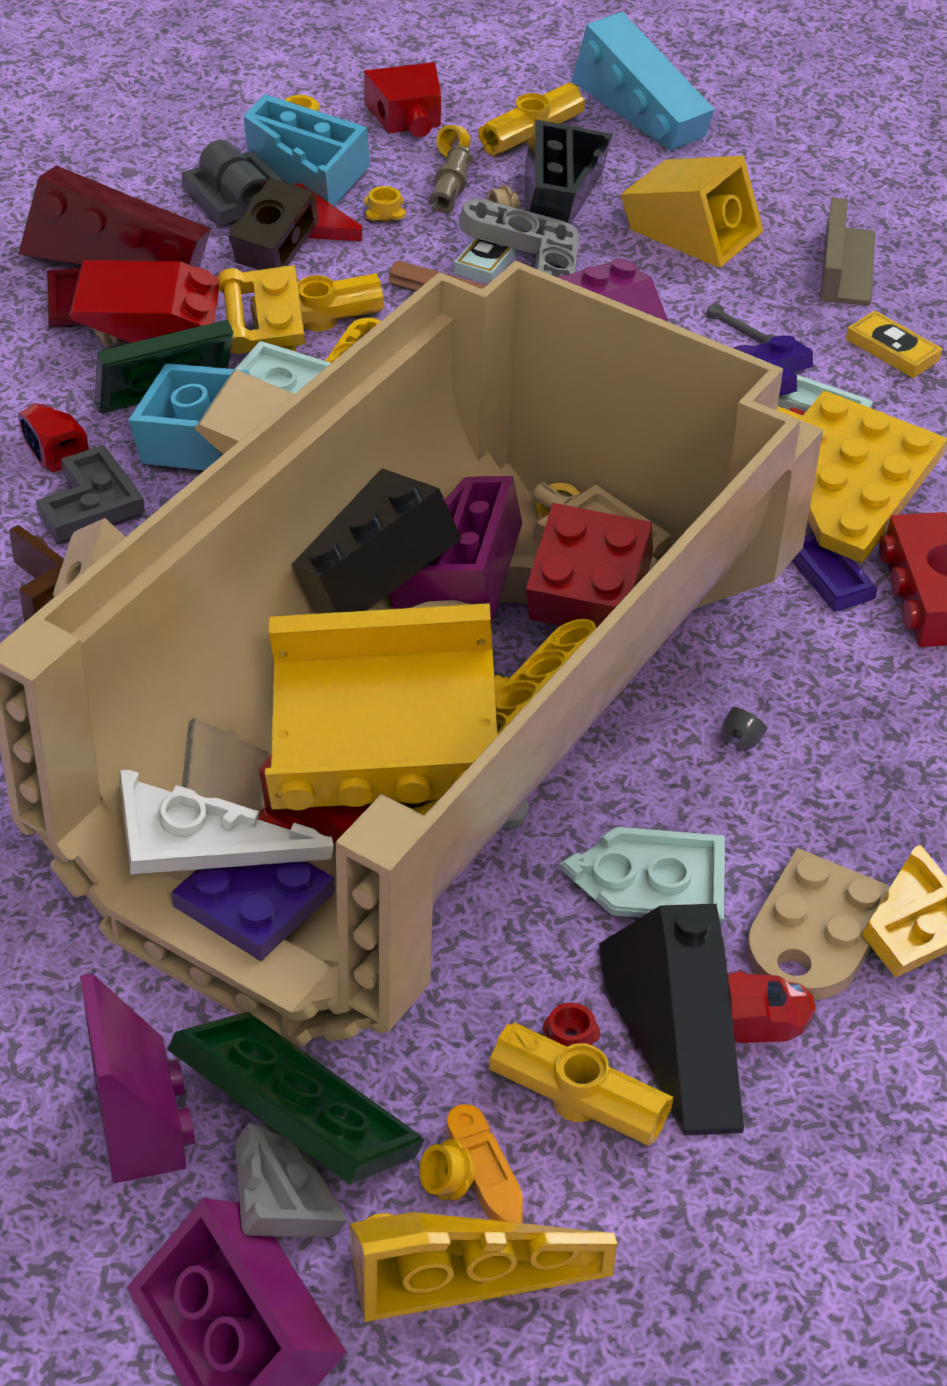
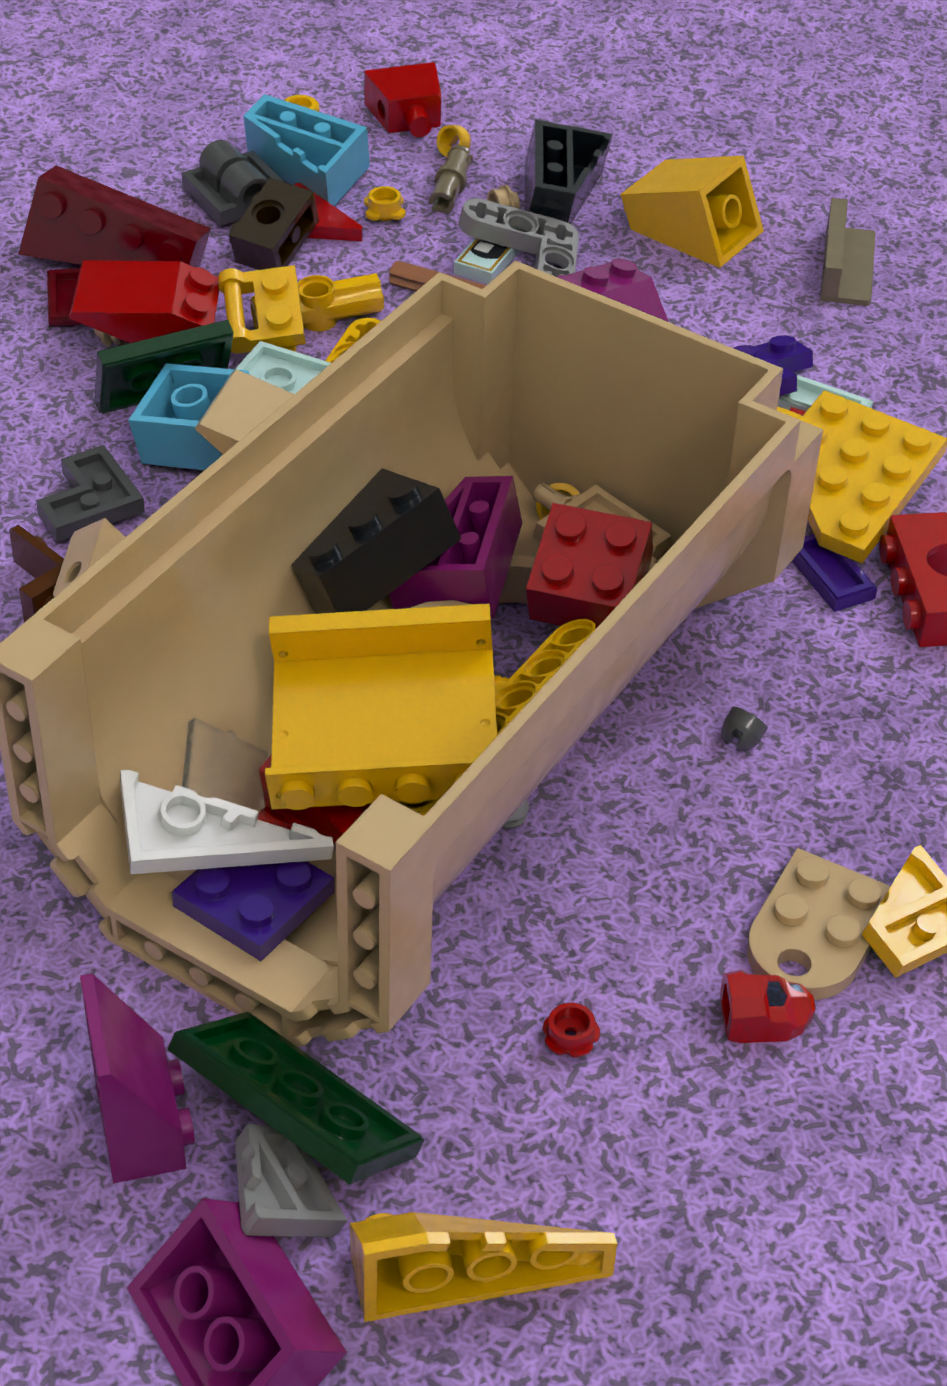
red rock [18,403,89,473] -> none
yellow plate [419,1139,476,1201] -> none
light orange piece [446,1104,523,1223] -> none
yellow piece [478,82,585,157] -> none
yellow piece [489,1022,673,1146] -> none
light aqua tile [560,827,725,924] -> none
medium azure wedge [571,11,715,151] -> none
black wedge [599,904,744,1135] -> none
dark grey hinge [707,304,776,344] -> none
yellow tile [846,310,942,378] -> none

